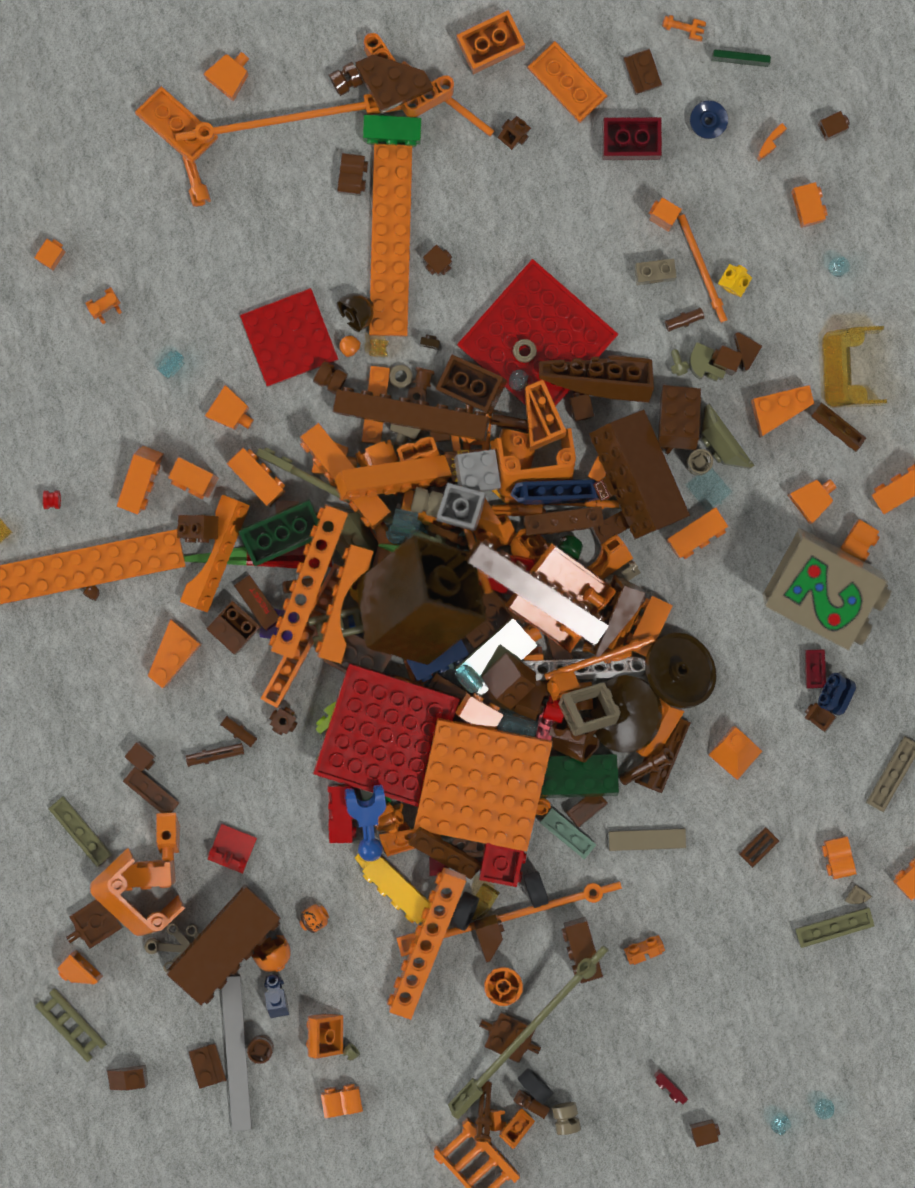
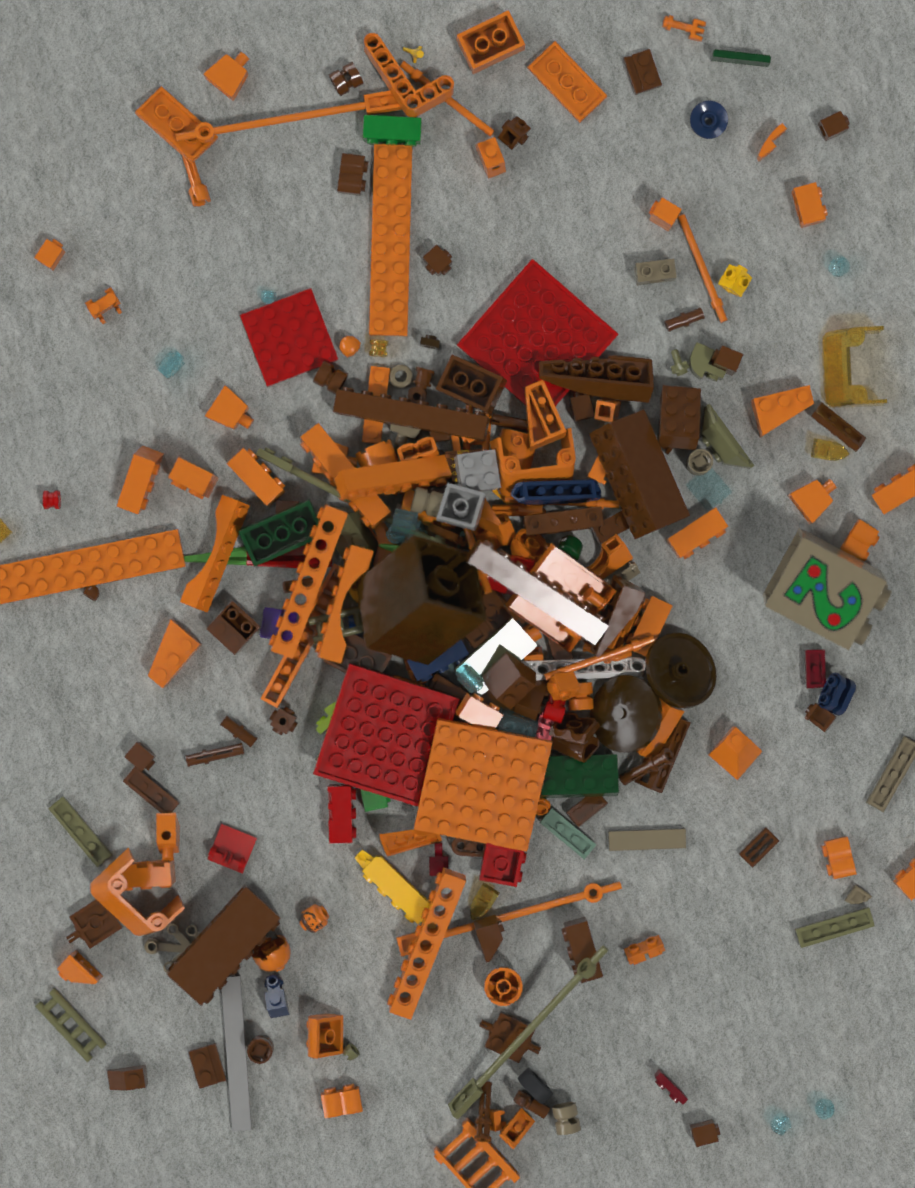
reddish brown brick [177,515,218,543] -> none
reddish brown tile [234,575,279,632] -> none
dark brown cylinder [337,293,374,332] -> none
blue piece [345,785,386,862] -> none
reddish brown plate [355,55,433,114] -> none
orange brick [375,803,410,833] -> none
reddish brown plate [408,827,482,880] -> none
black tyre [450,891,479,931] -> none
clear light blue piece [509,369,530,391] -> none
dark tan piece [513,339,537,363] -> none
black tyre [523,871,549,908] -> none
dark tan window [559,682,620,736] -> none
reddish brown tile [593,477,616,502] -> none
dark red brick [602,117,662,160] -> none
reddish brown slope [733,332,762,372] -> none
none -> clear light blue hinge [261,290,276,305]
none -> yellow bar [403,46,424,63]
none -> orange torso [475,137,506,179]
none -> orange brick [594,398,621,422]
none -> clear yellow plate [811,438,849,461]

